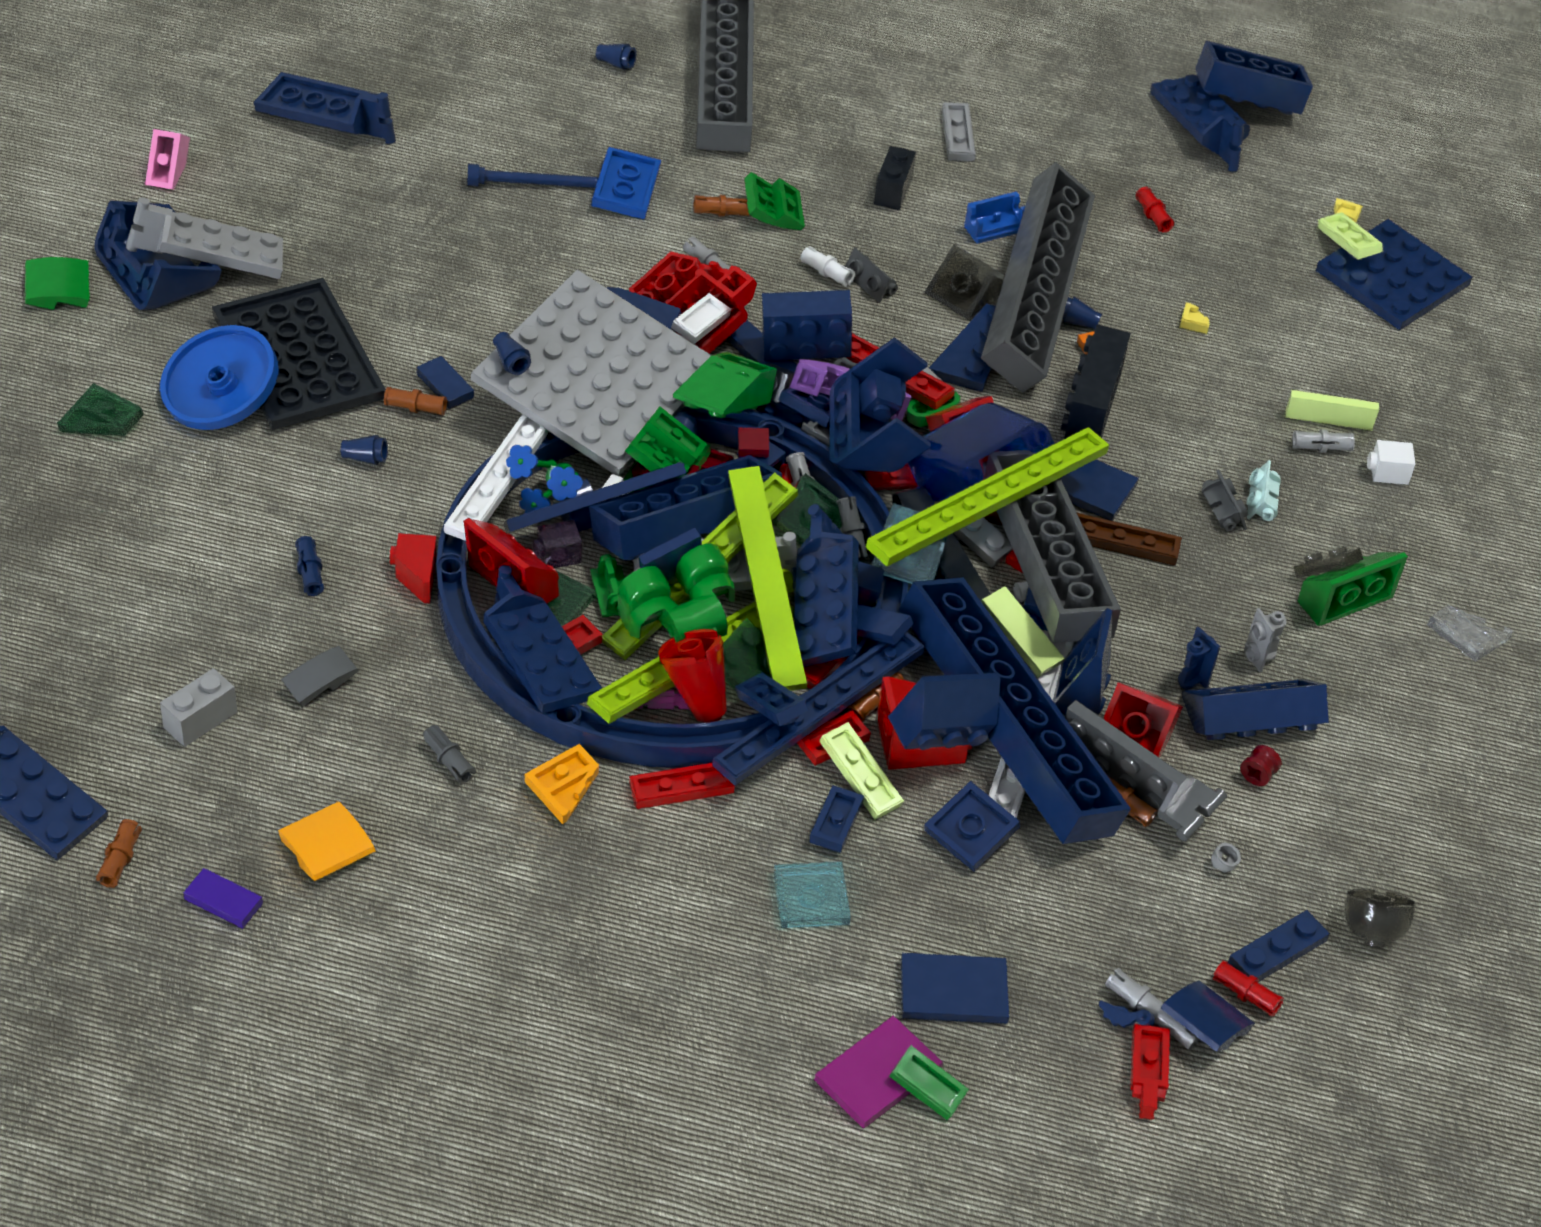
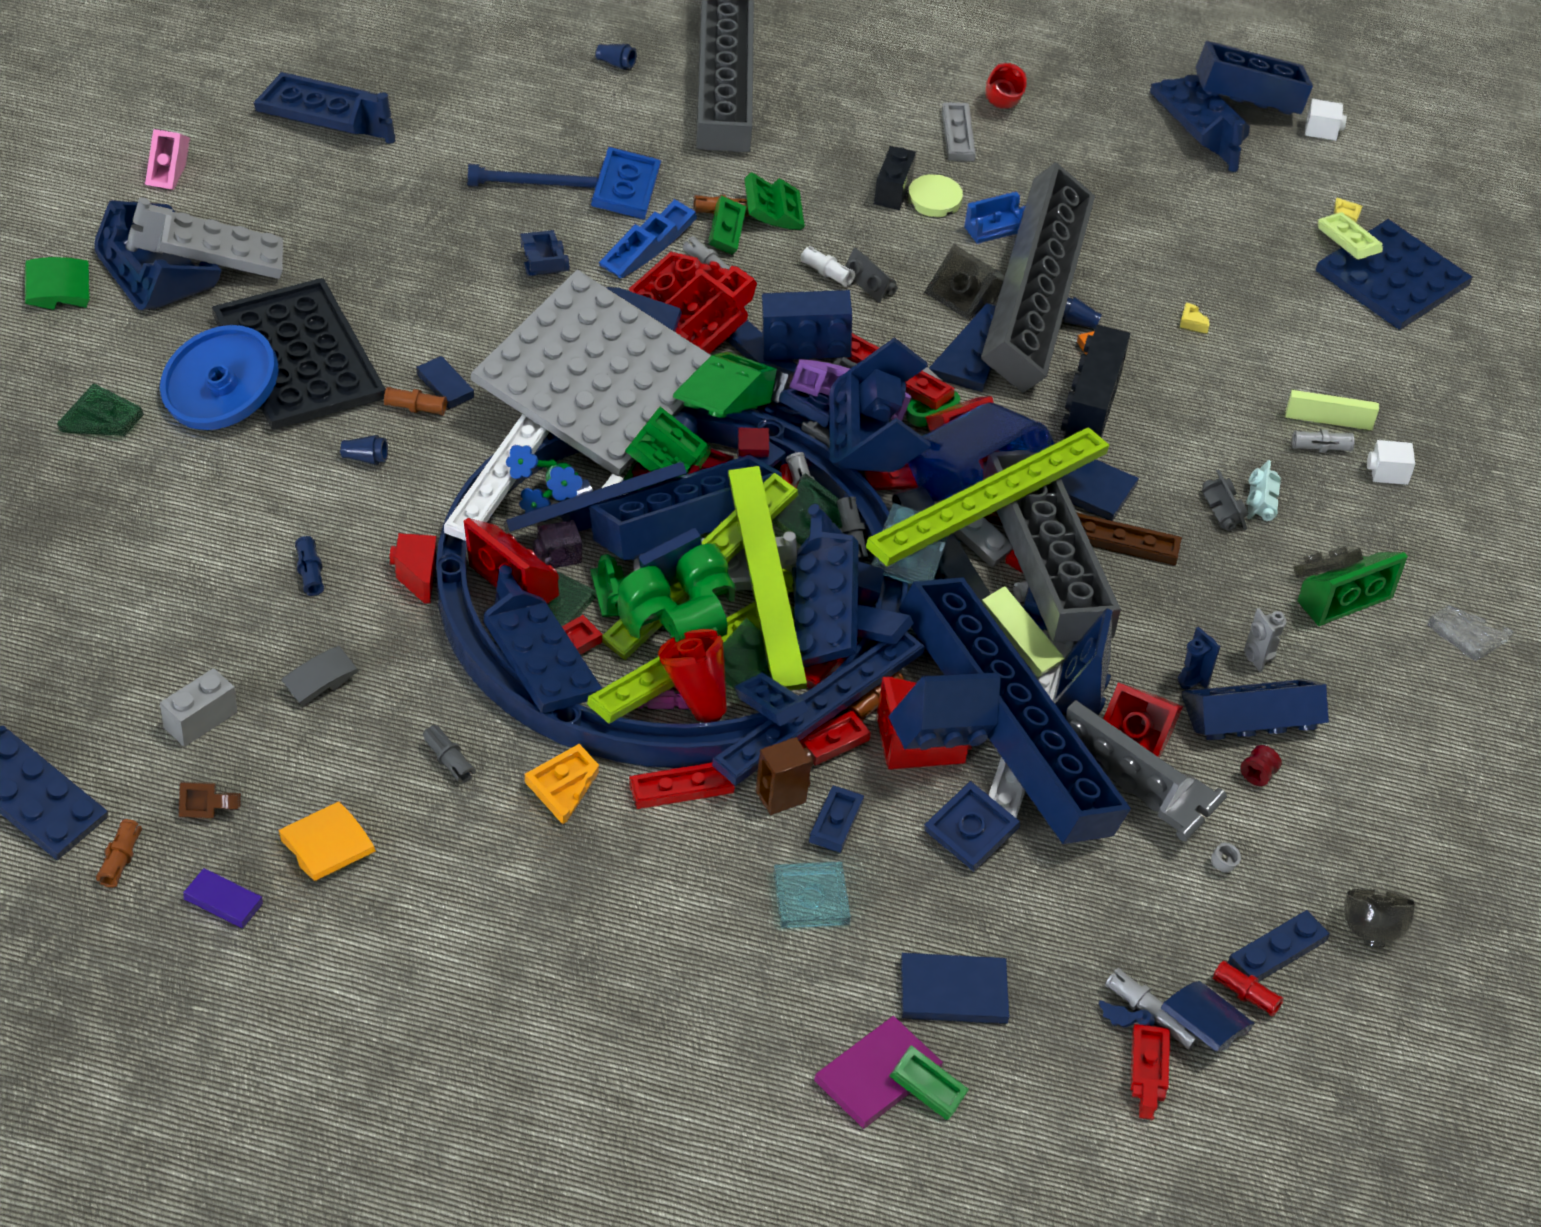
dark blue cone [493,332,531,375] -> none
white tile [671,293,731,344] -> none
yellowish green tile [819,722,904,820] -> none
dark orange pin [1105,773,1158,828] -> none
red pin [1135,186,1174,233] -> none
none -> reddish brown plate [179,781,241,818]
none -> dark blue cylinder [520,230,569,276]
none -> blue slope [599,199,697,279]
none -> green plate [708,196,746,255]
none -> reddish brown brick [756,737,813,815]
none -> yellowish green tile [908,174,963,217]
none -> red helmet [985,63,1027,109]
none -> white brick [1305,99,1347,141]

